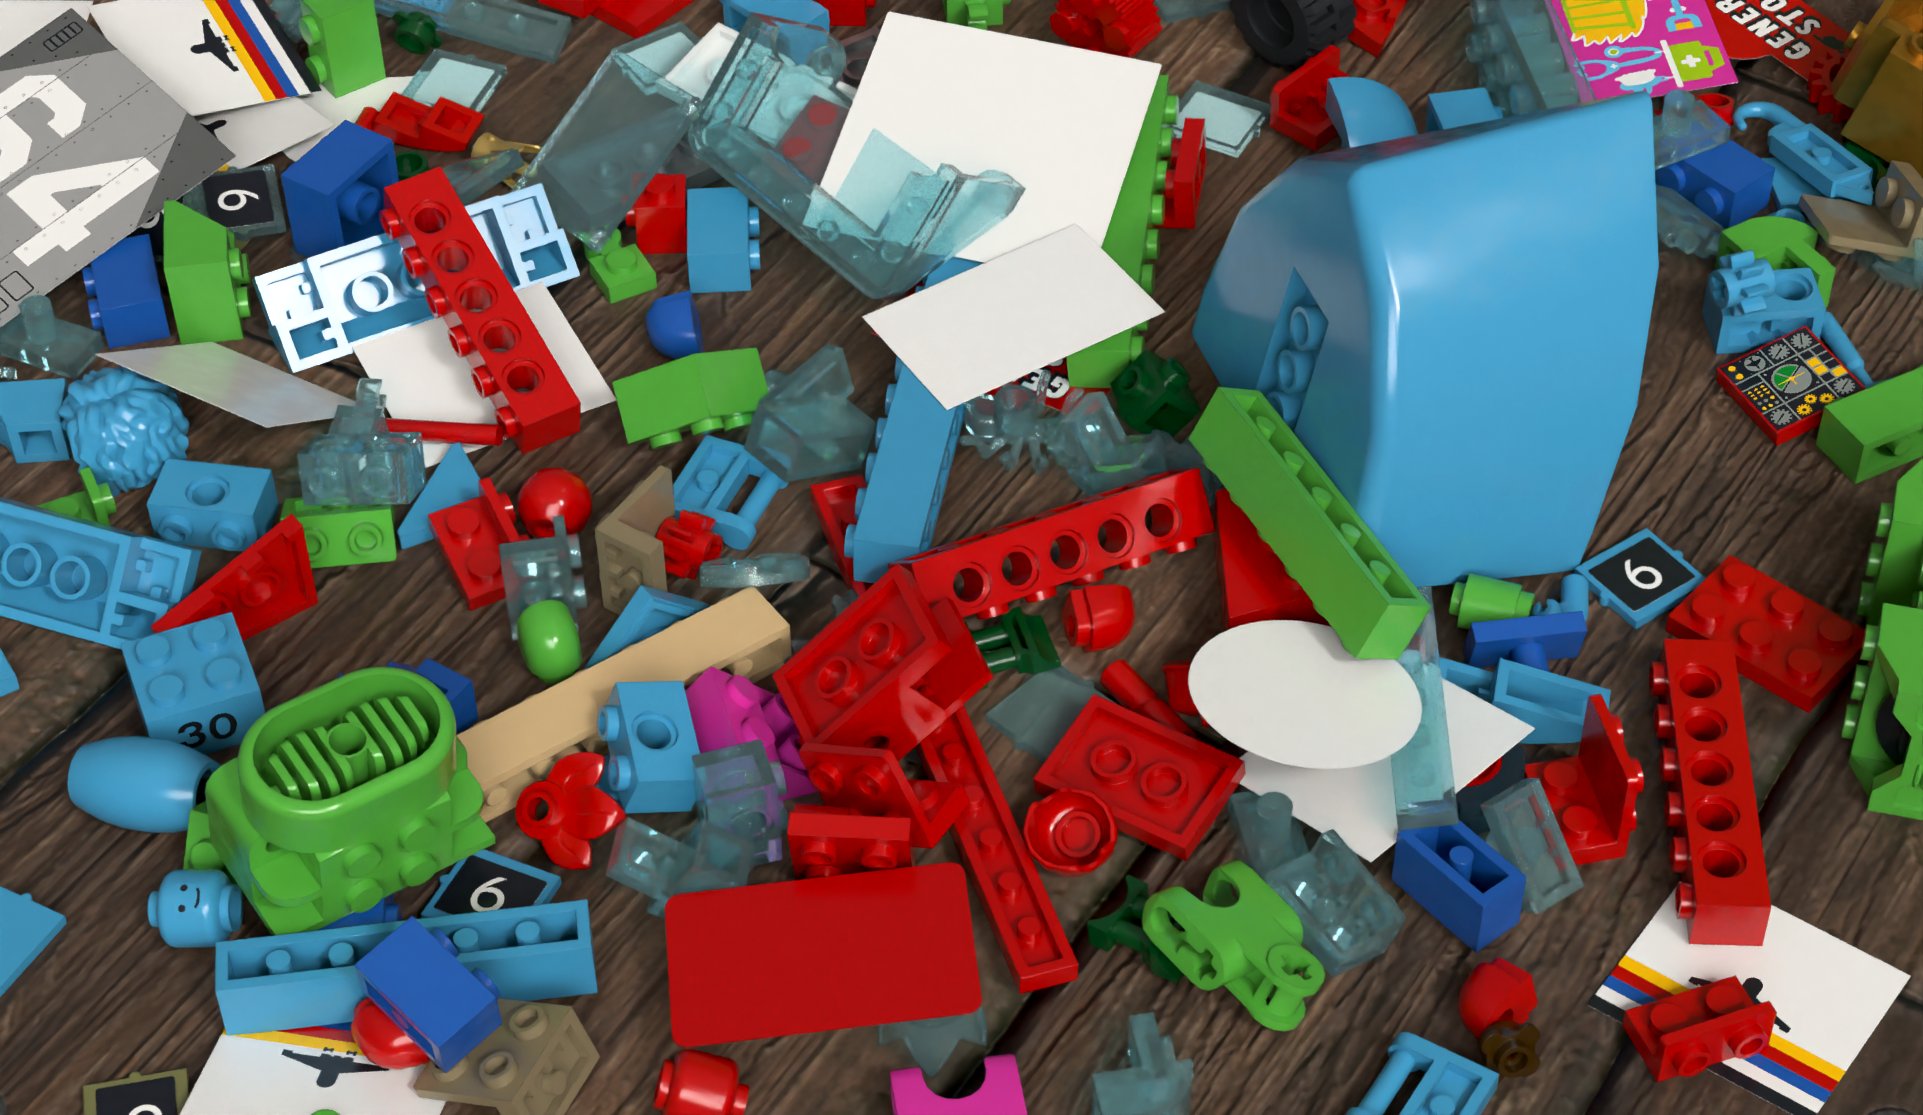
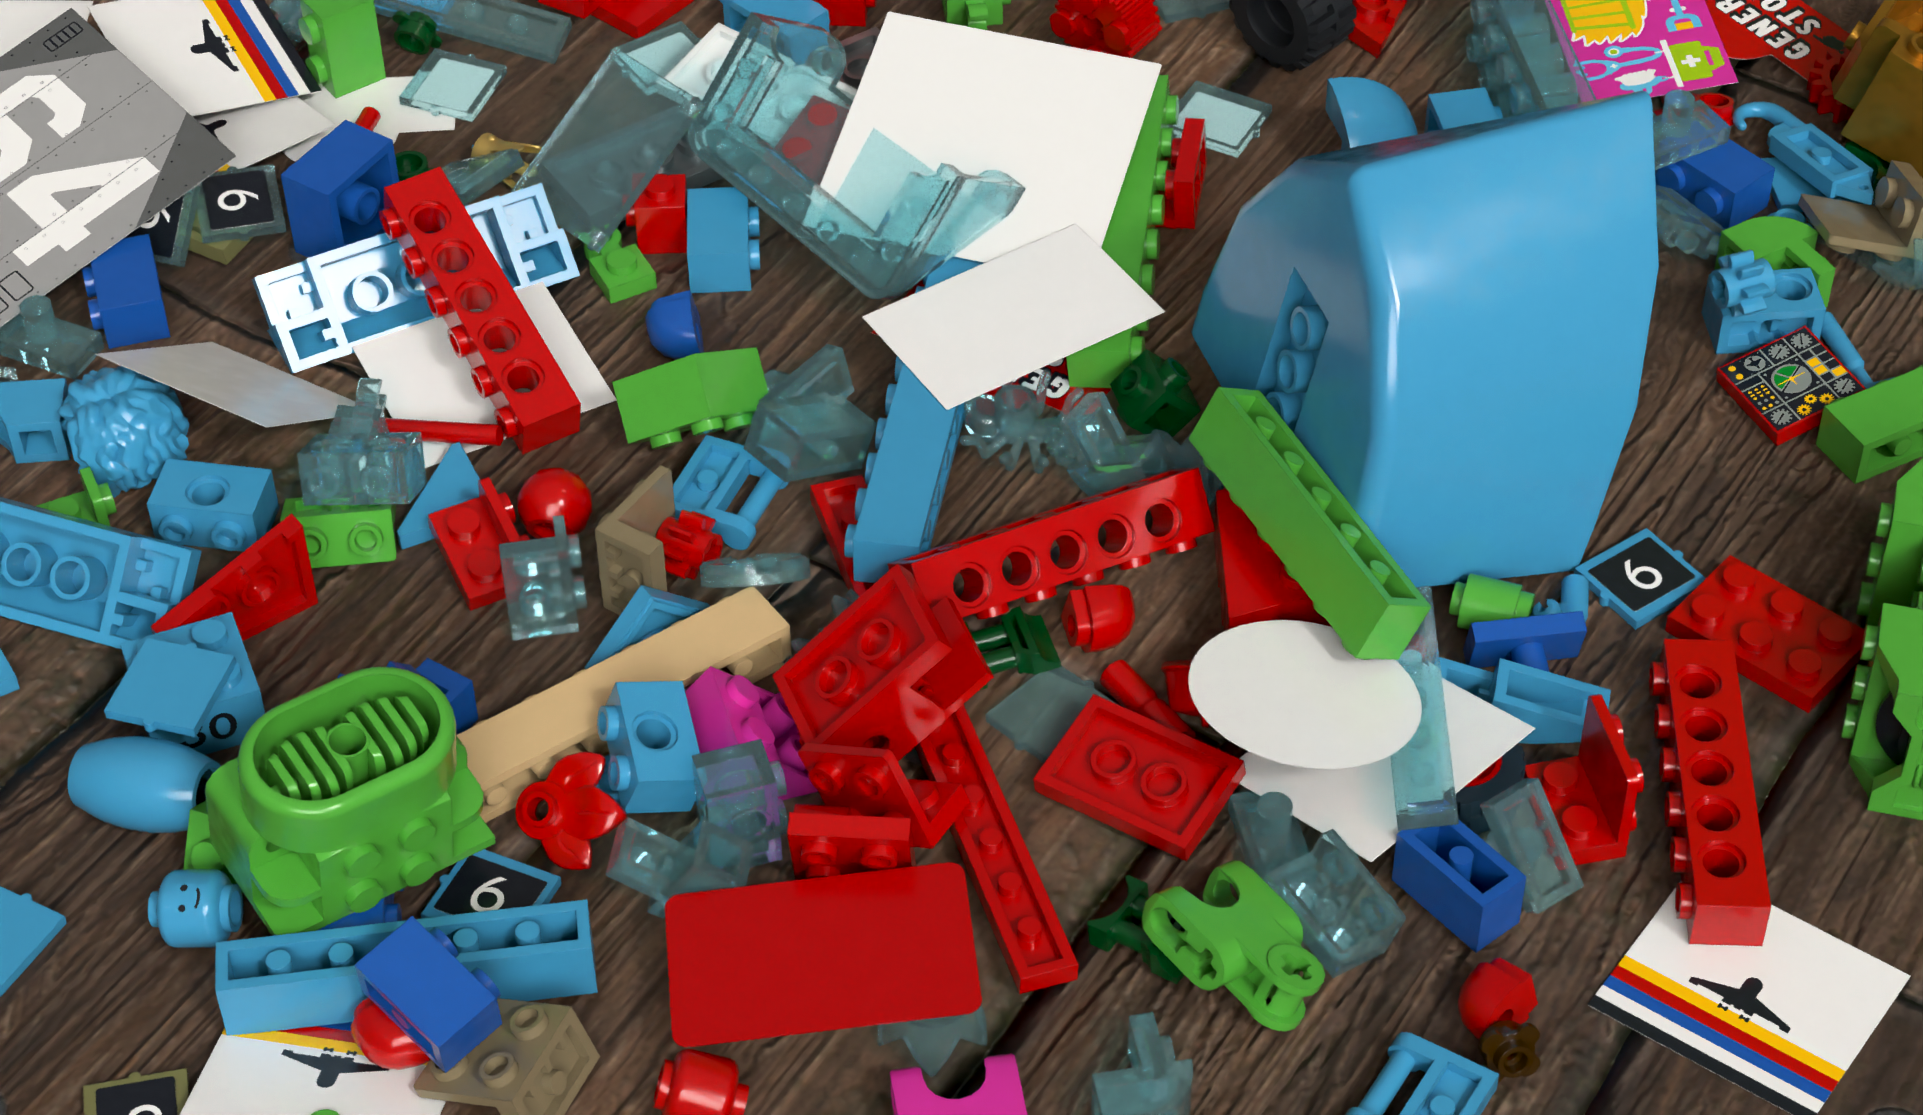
bright green slope [163,200,252,345] -> none
red slope [372,92,485,152] -> none
bright green piece [516,600,582,684] -> none
red hair [1022,787,1118,877] -> none
red bracket [1269,45,1352,151] -> none
red bracket [1622,975,1777,1083] -> none
none -> dark azure piece [104,637,237,737]

